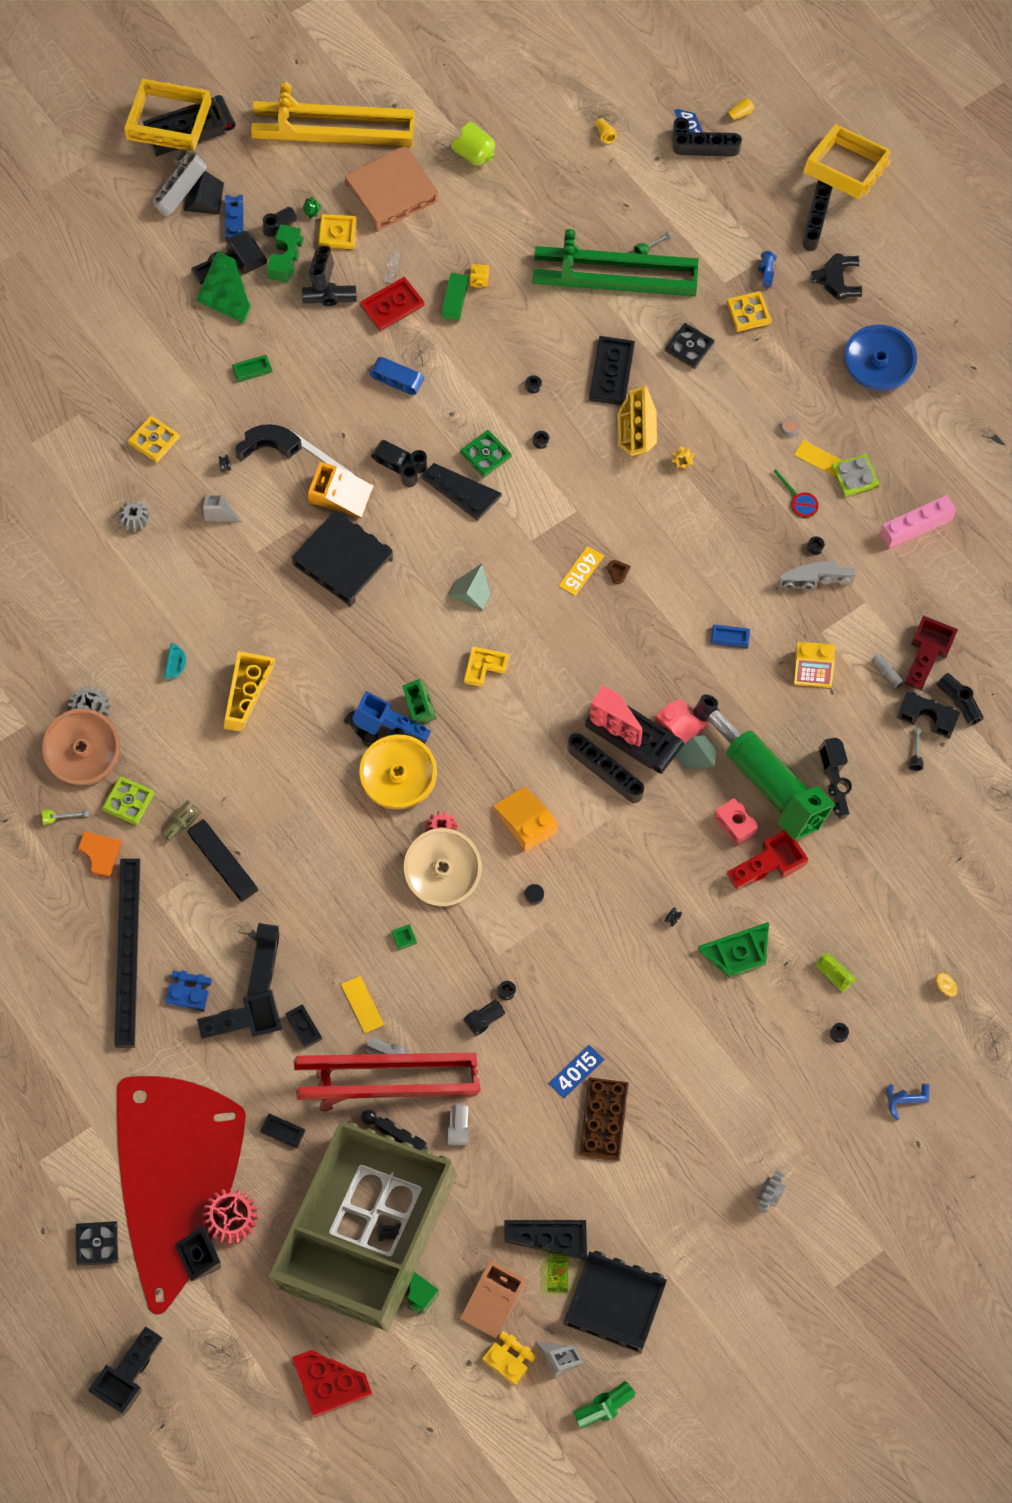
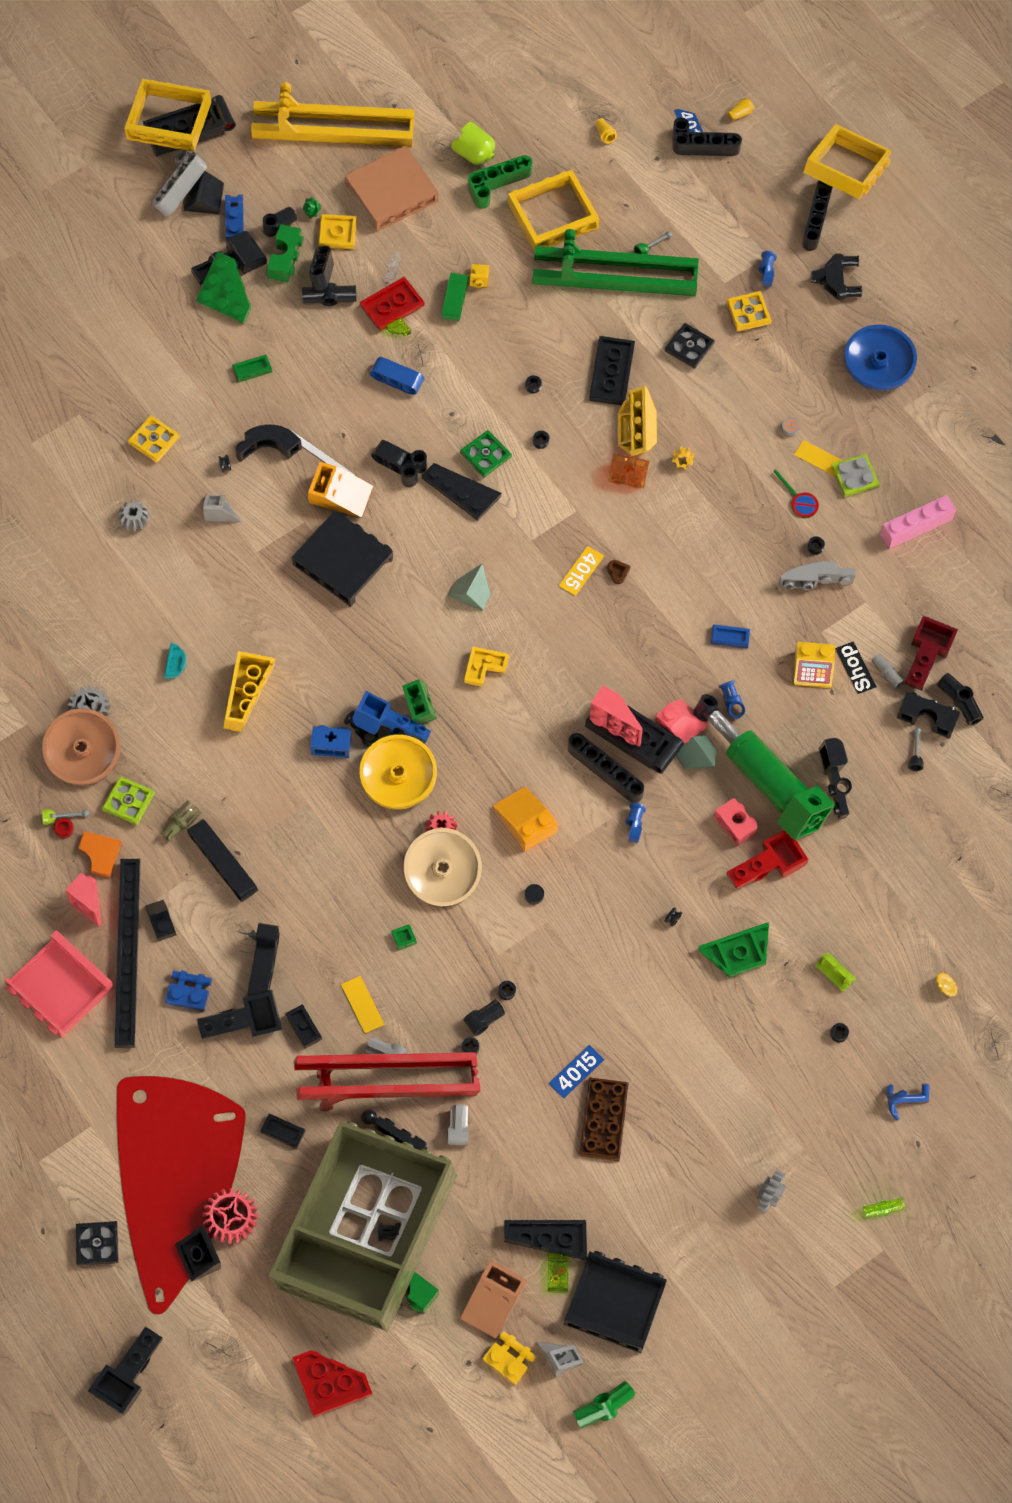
none -> coral panel [4,930,113,1037]
none -> red tile [54,818,74,839]
none -> coral slope [66,873,102,927]
none -> black slope [145,899,176,942]
none -> blue brick [310,725,352,758]
none -> clear neon green tile [386,318,411,336]
none -> black bush [462,1037,480,1055]
none -> green beam [468,155,533,209]
none -> yellow window [508,170,600,253]
none -> clear orange brick [608,454,649,489]
none -> blue connector [625,803,647,843]
none -> blue connector [719,680,745,718]
none -> black sticker [835,641,877,694]
none -> clear neon green pin [863,1197,906,1219]

